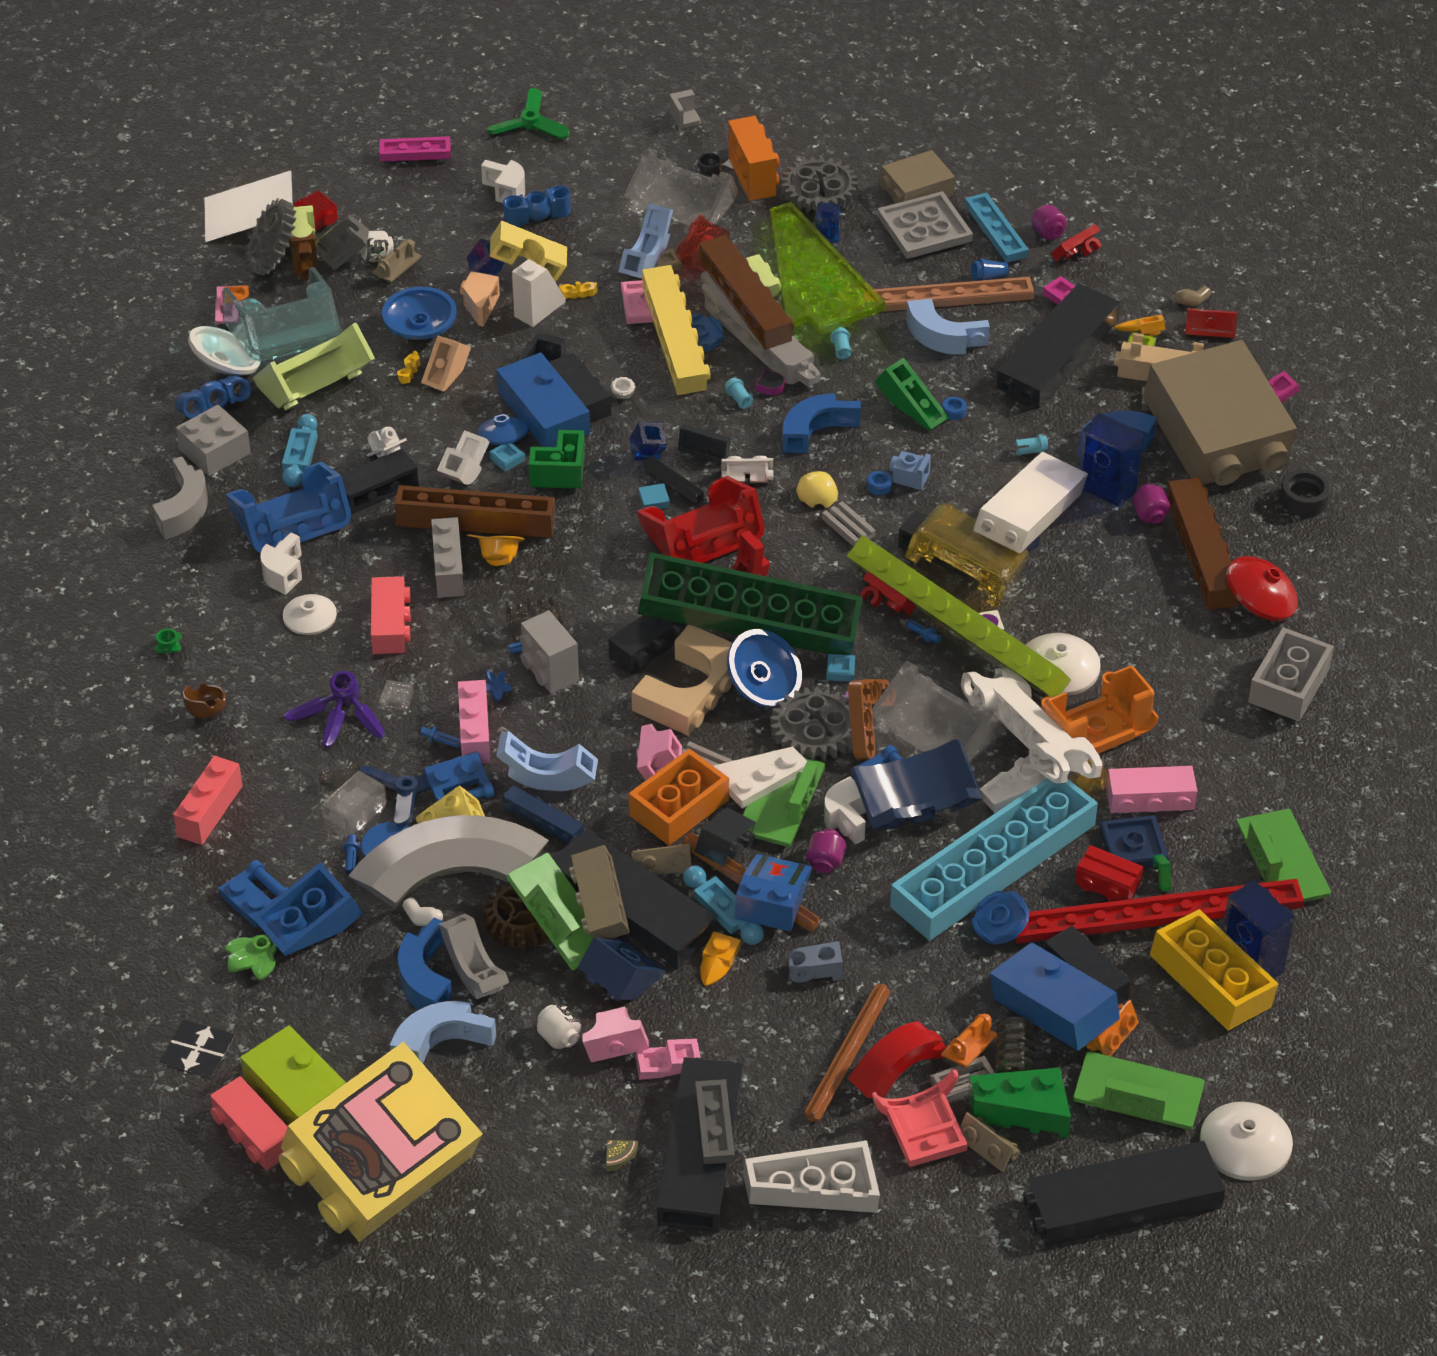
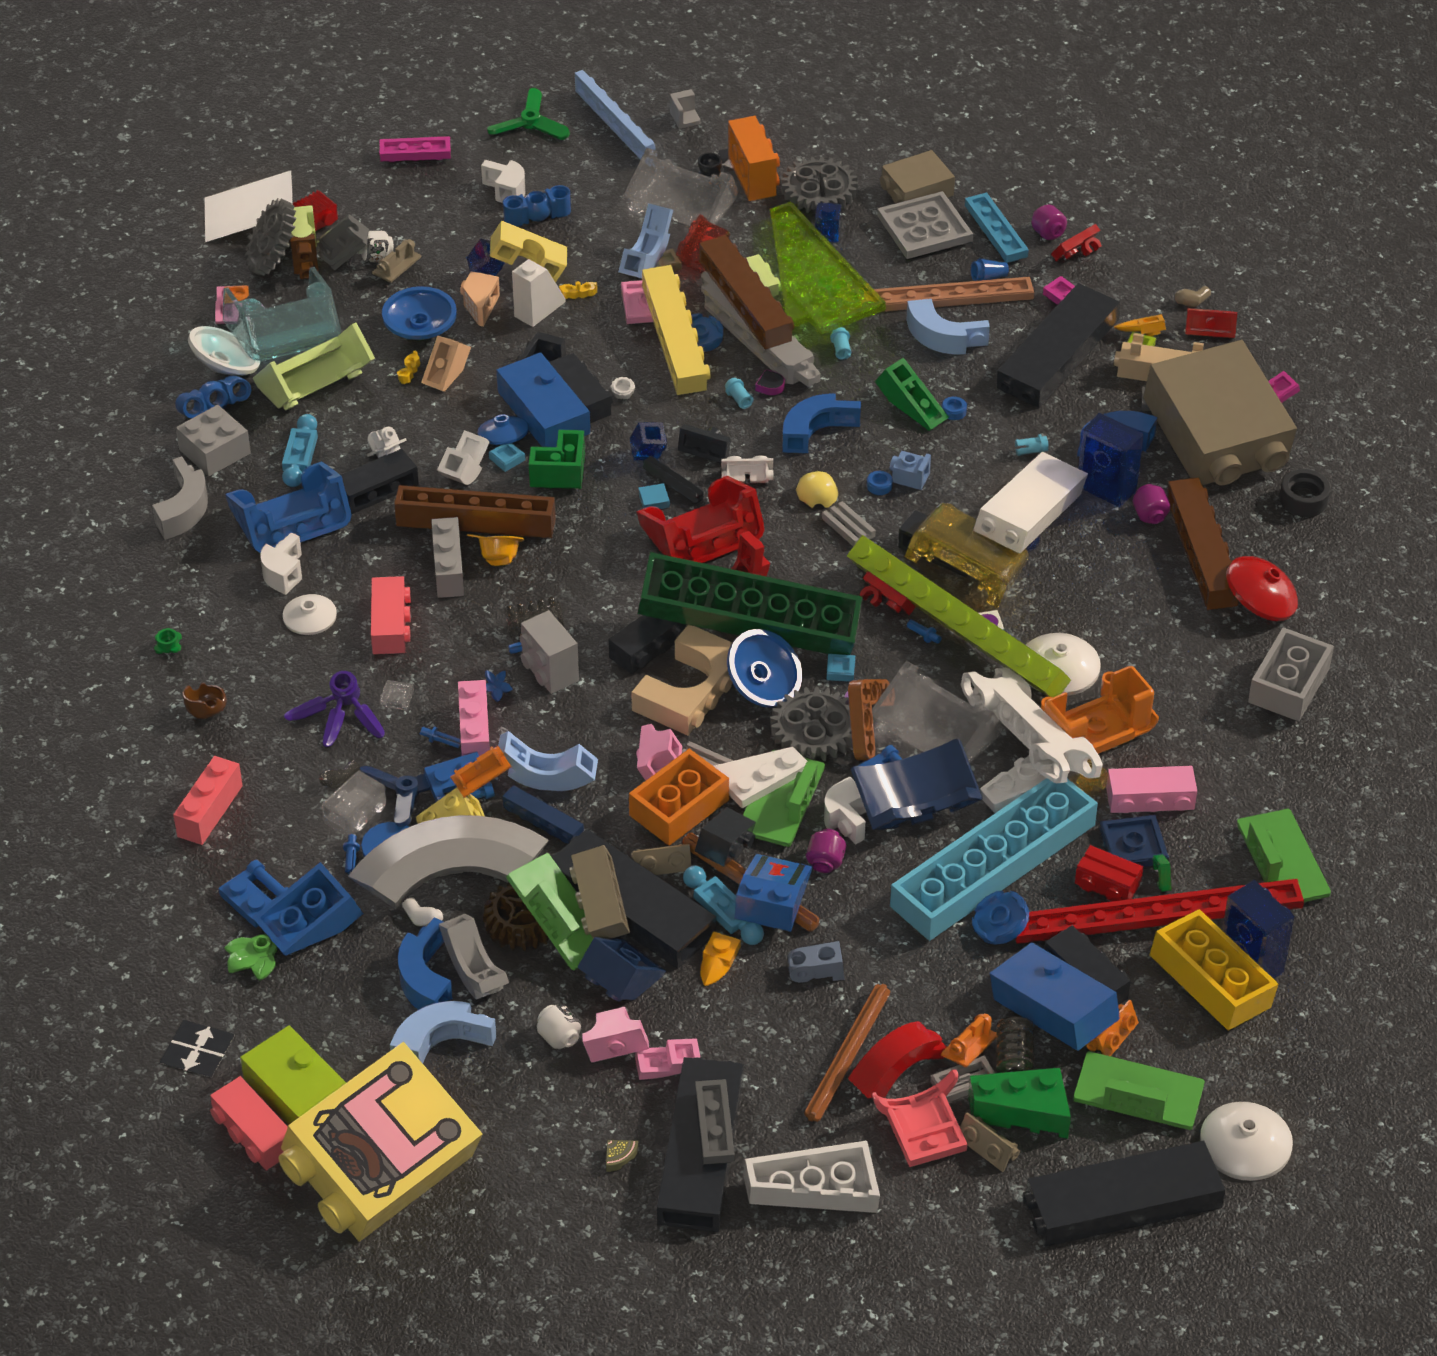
none -> orange hinge [450,746,512,798]
none -> light blue plate [575,70,655,165]

